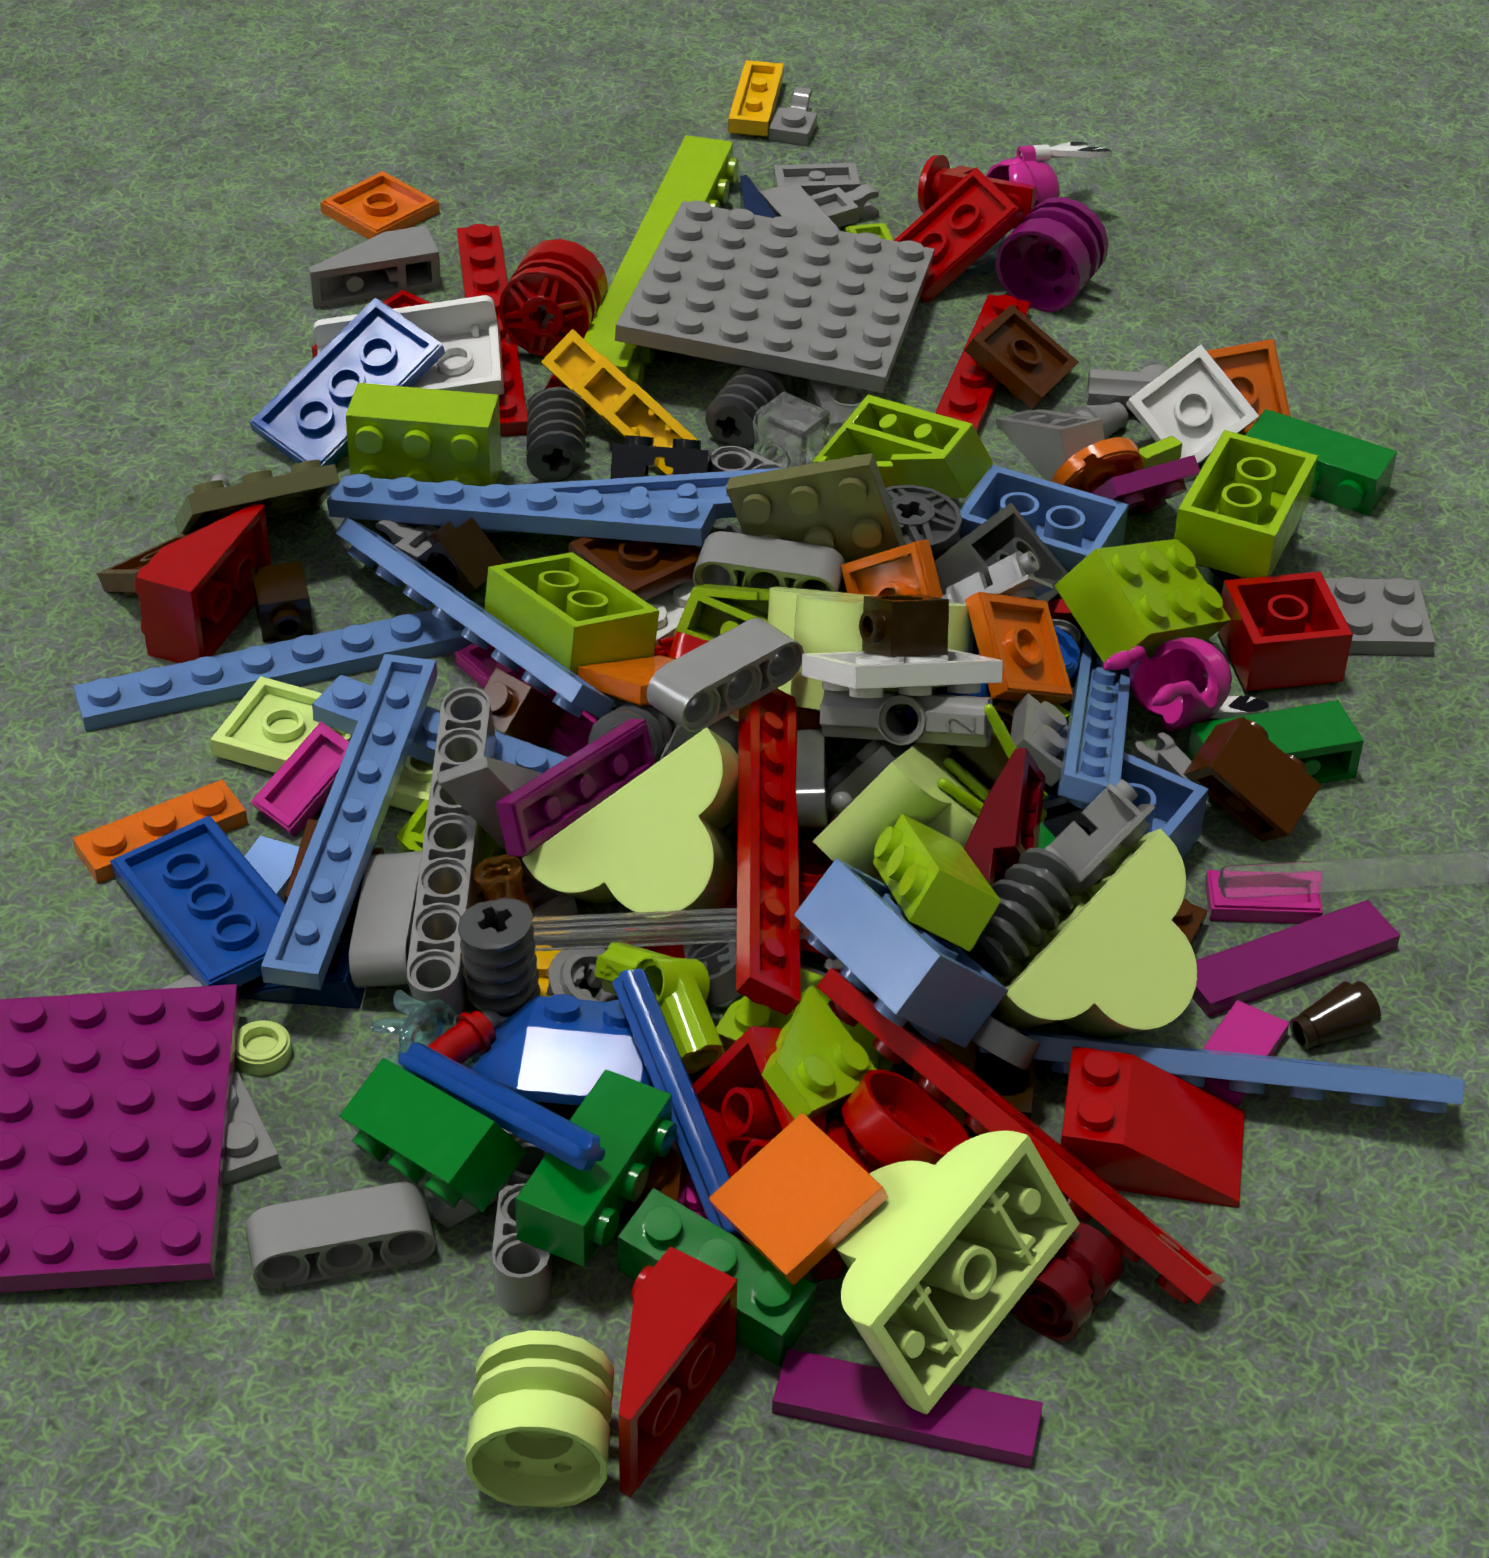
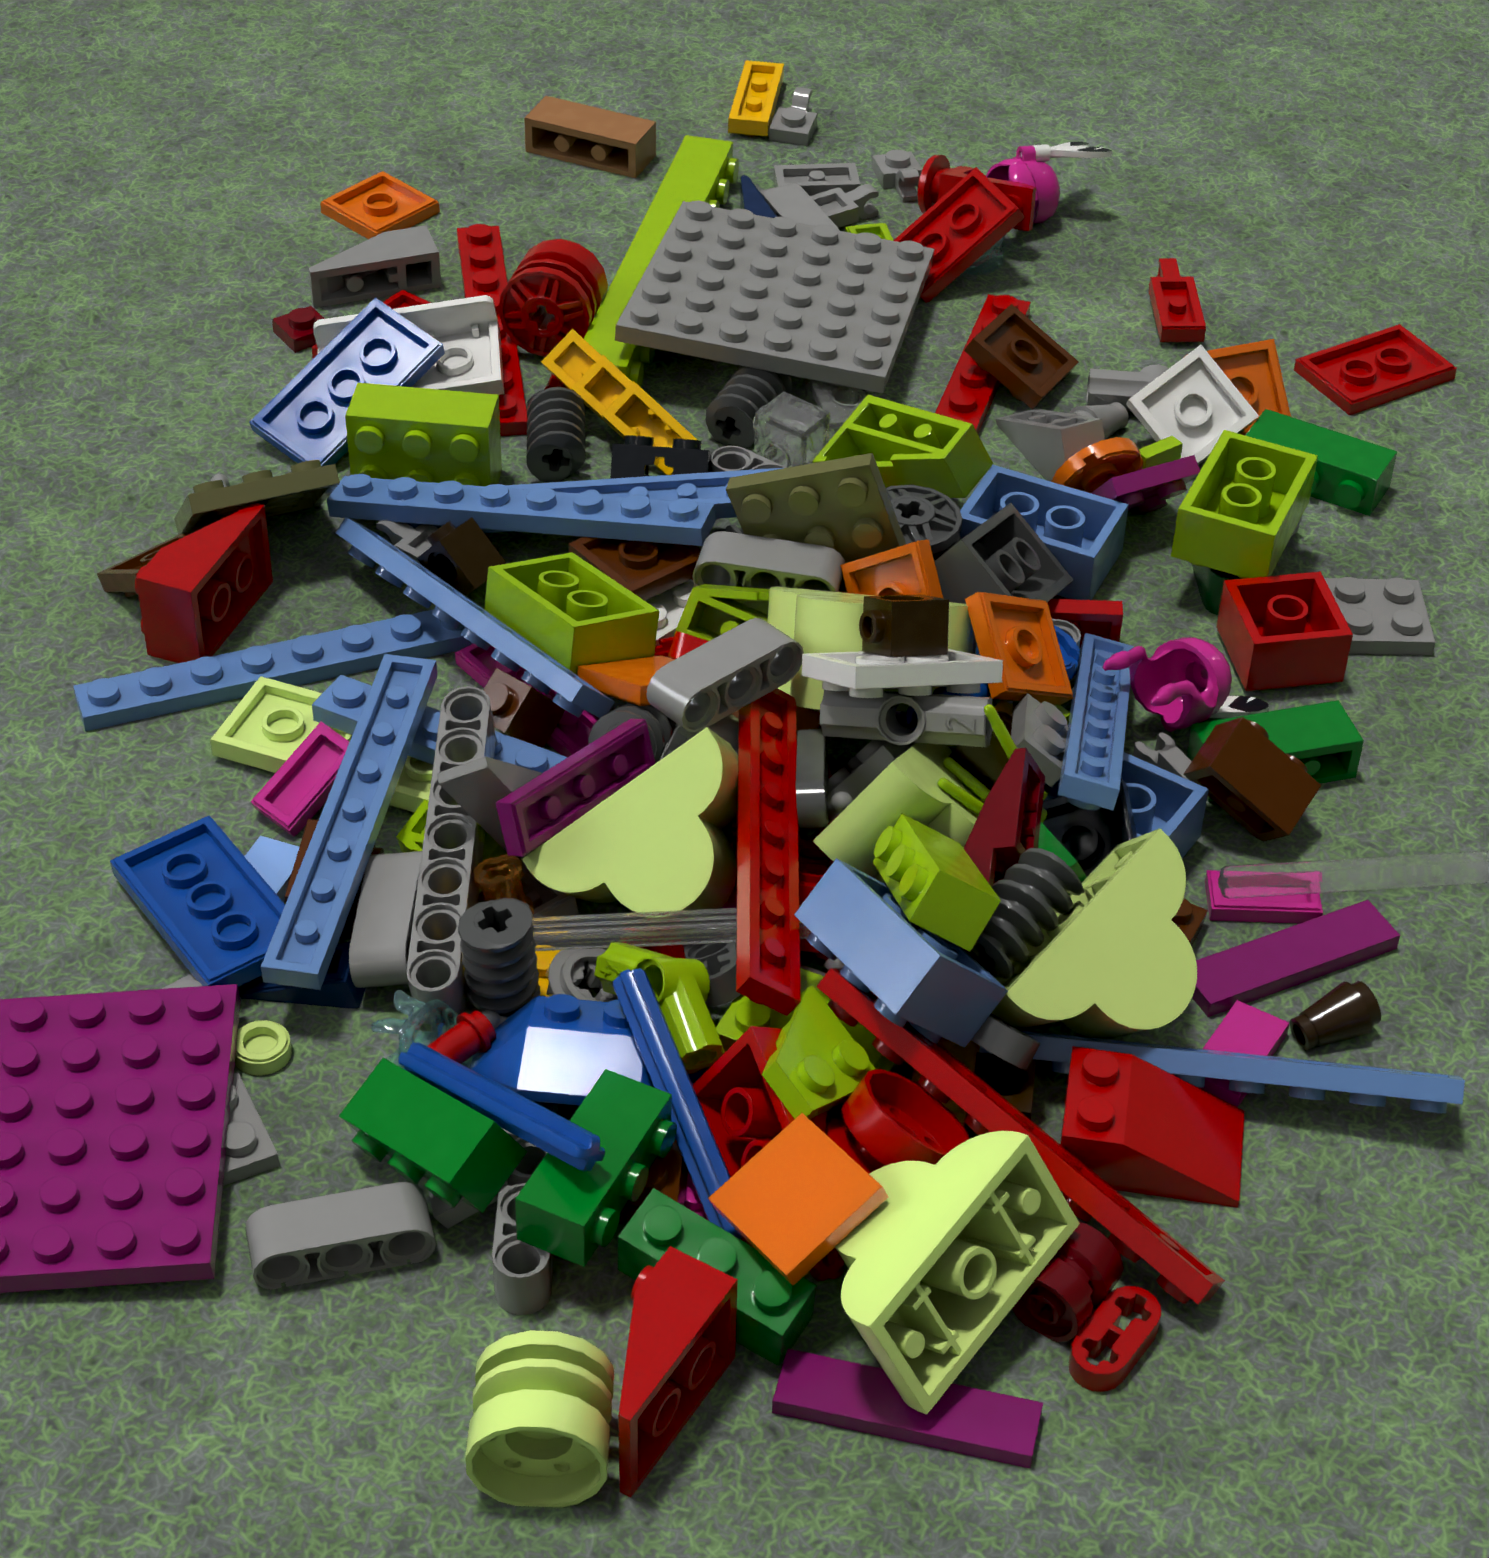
orange plate [73,779,248,884] -> none
dark brown brick [250,561,313,642] -> none
light grey hinge [941,551,1053,604] -> none
magenta wheel [995,197,1109,312] -> none
light grey hinge [1044,779,1155,890] -> none
lime brick [1054,538,1231,663] -> none
none -> dark red plate [272,306,325,353]
none -> medium nougat brick [524,96,656,178]
none -> light grey plate [872,150,922,202]
none -> red beam [1069,1286,1161,1392]
none -> red hinge [1148,258,1206,342]
none -> red tile [1294,324,1457,416]

